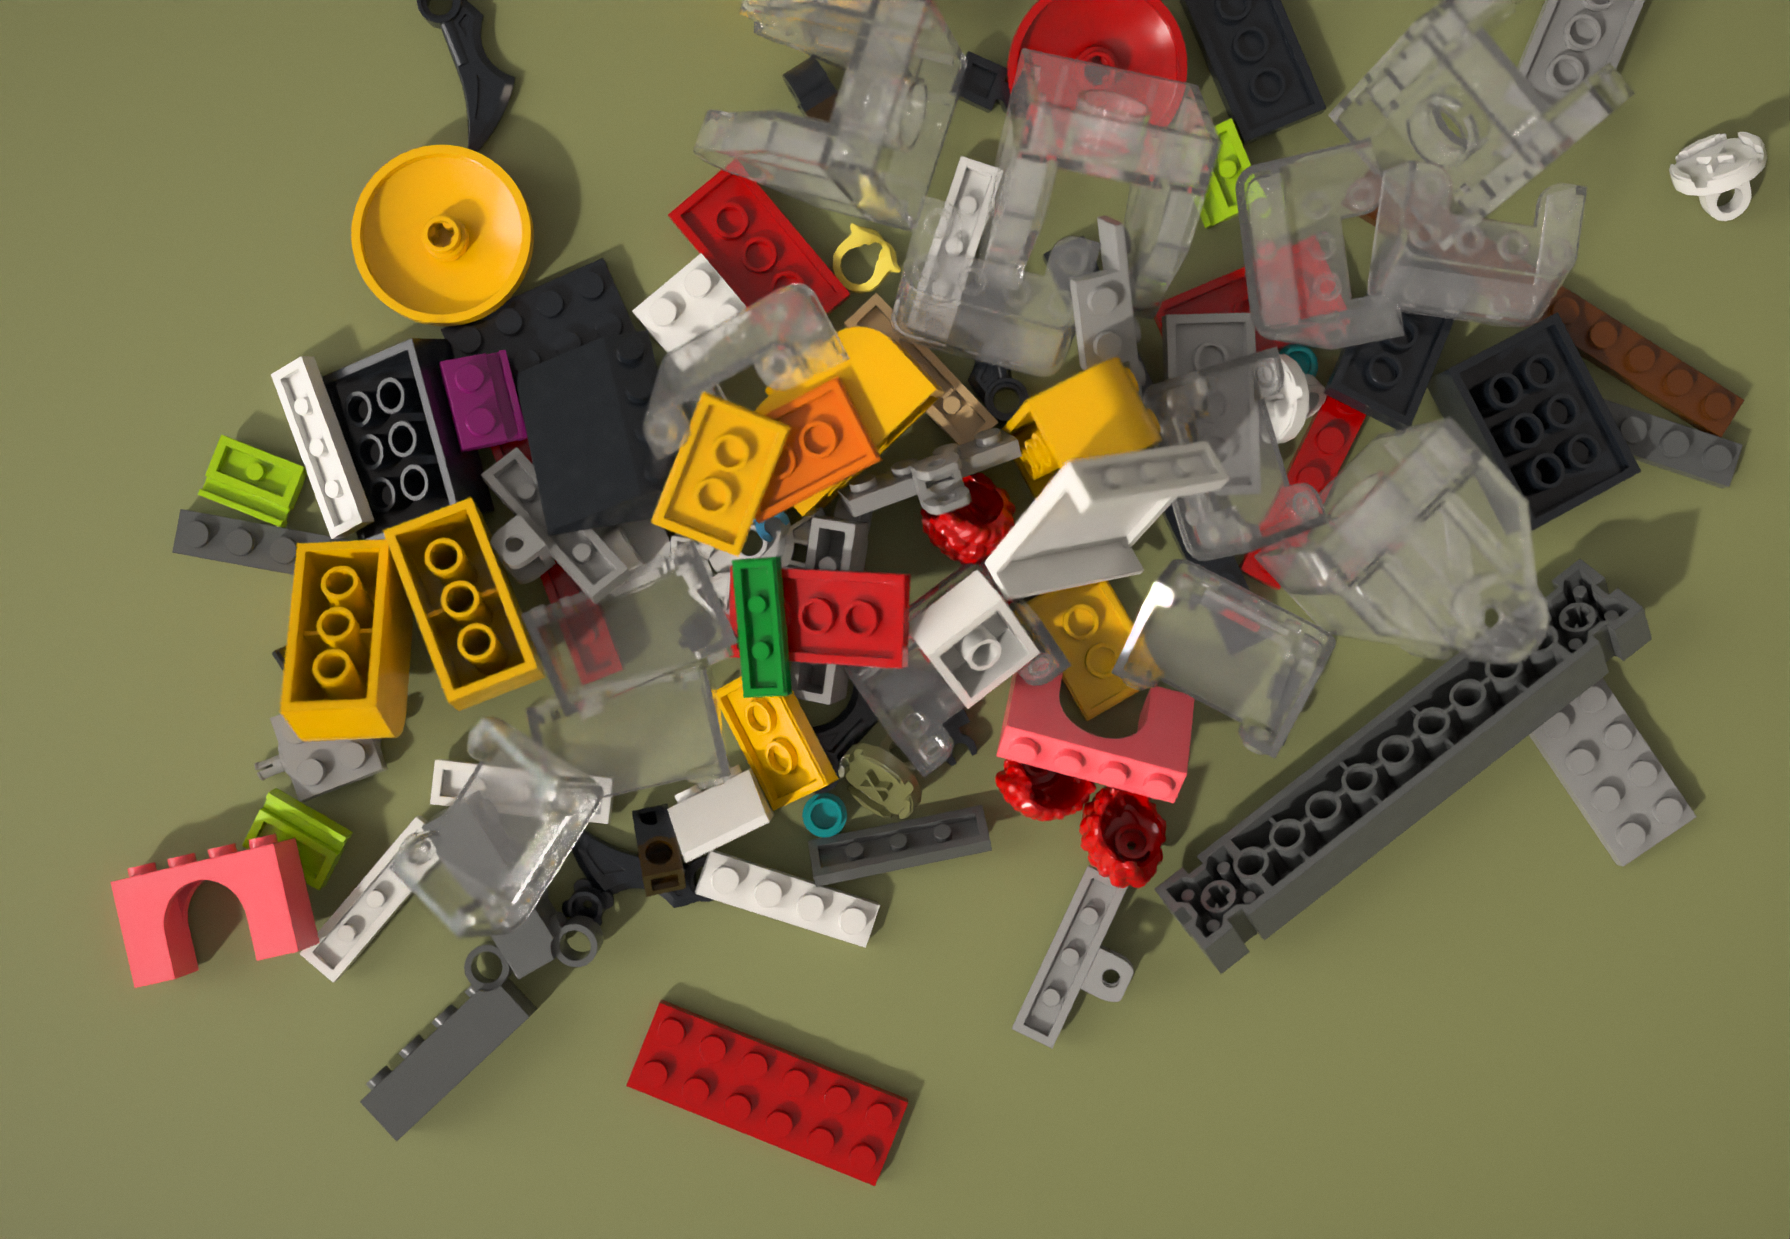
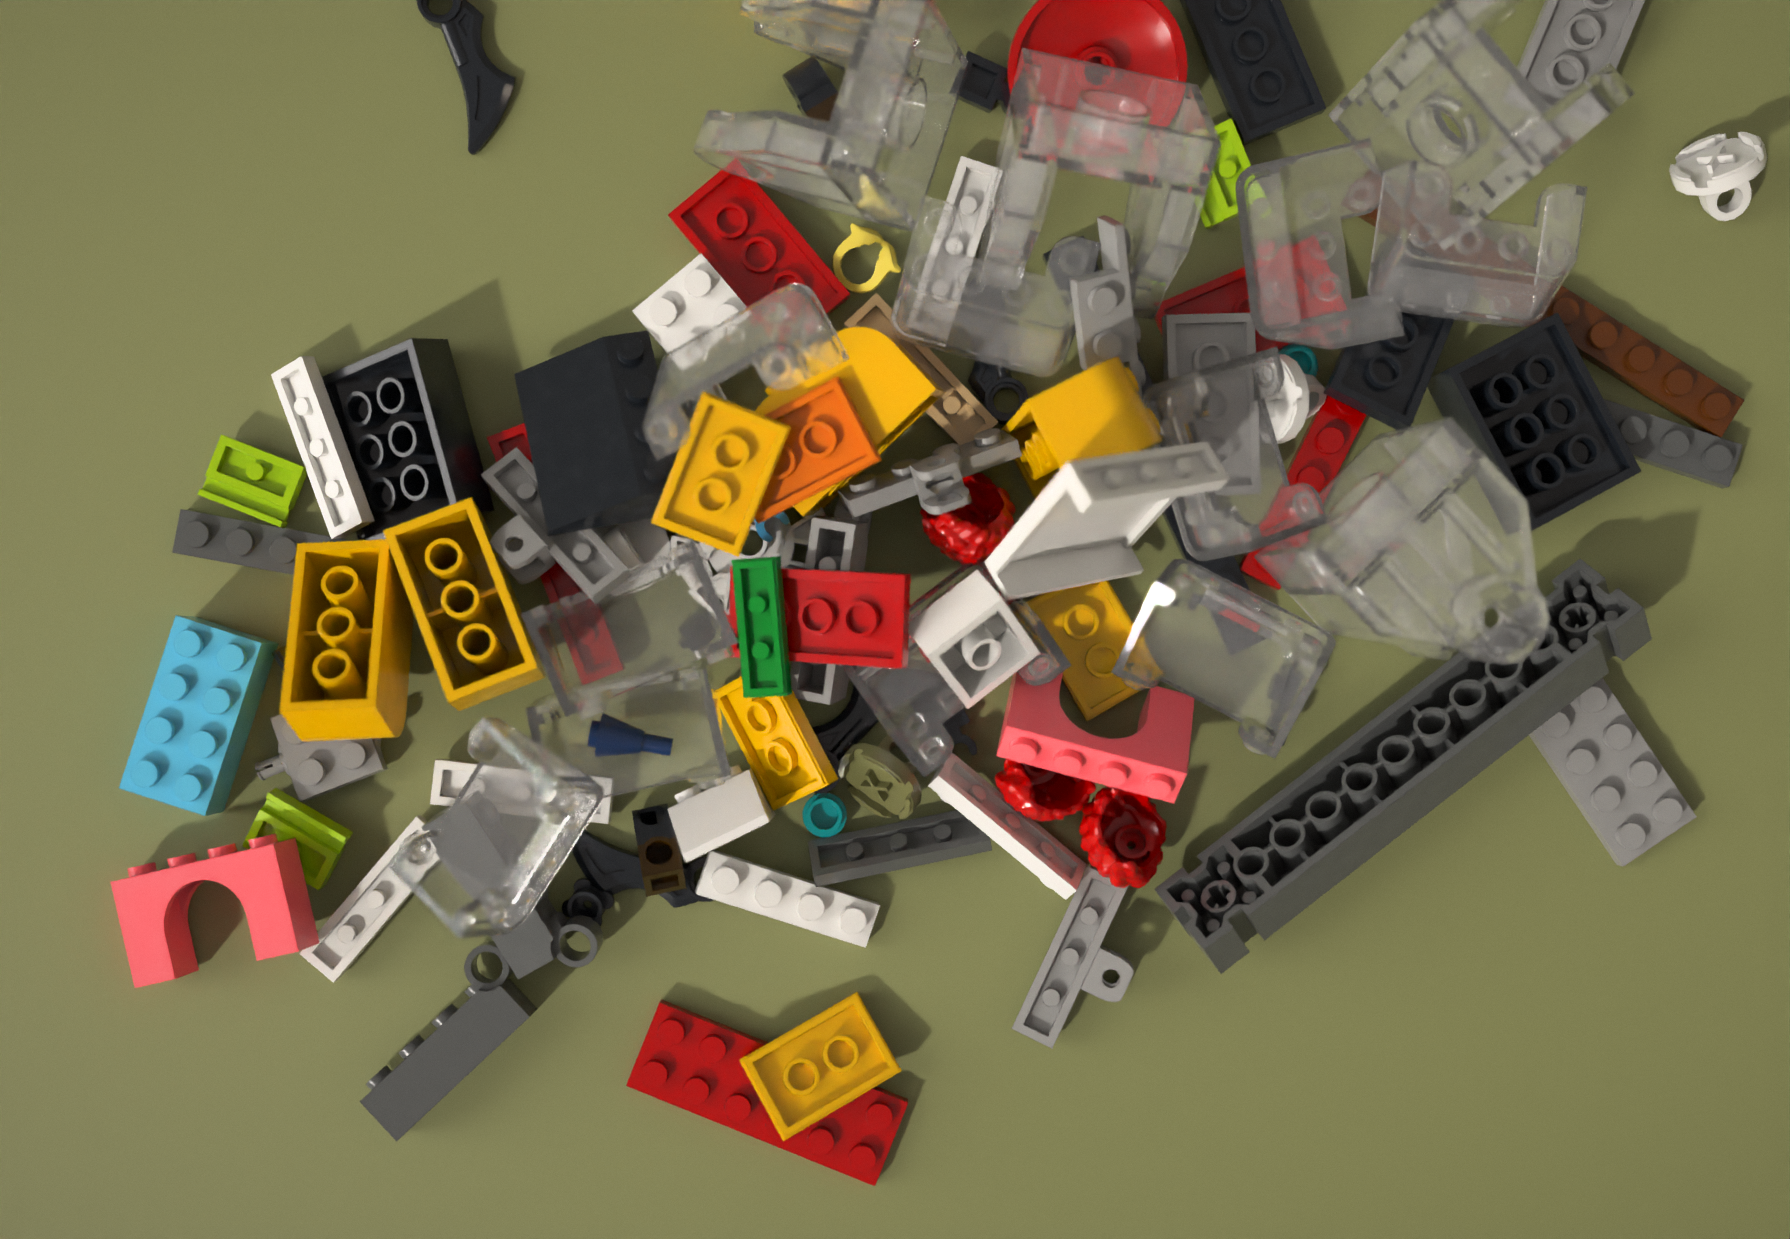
yellow dish [351,145,534,326] -> none
magenta plate [439,350,527,453] -> none
black plate [441,258,637,396] -> none
none -> medium azure brick [119,615,279,816]
none -> dark blue cone [588,713,674,757]
none -> yellow tile [739,992,902,1141]
none -> plate [928,752,1087,900]

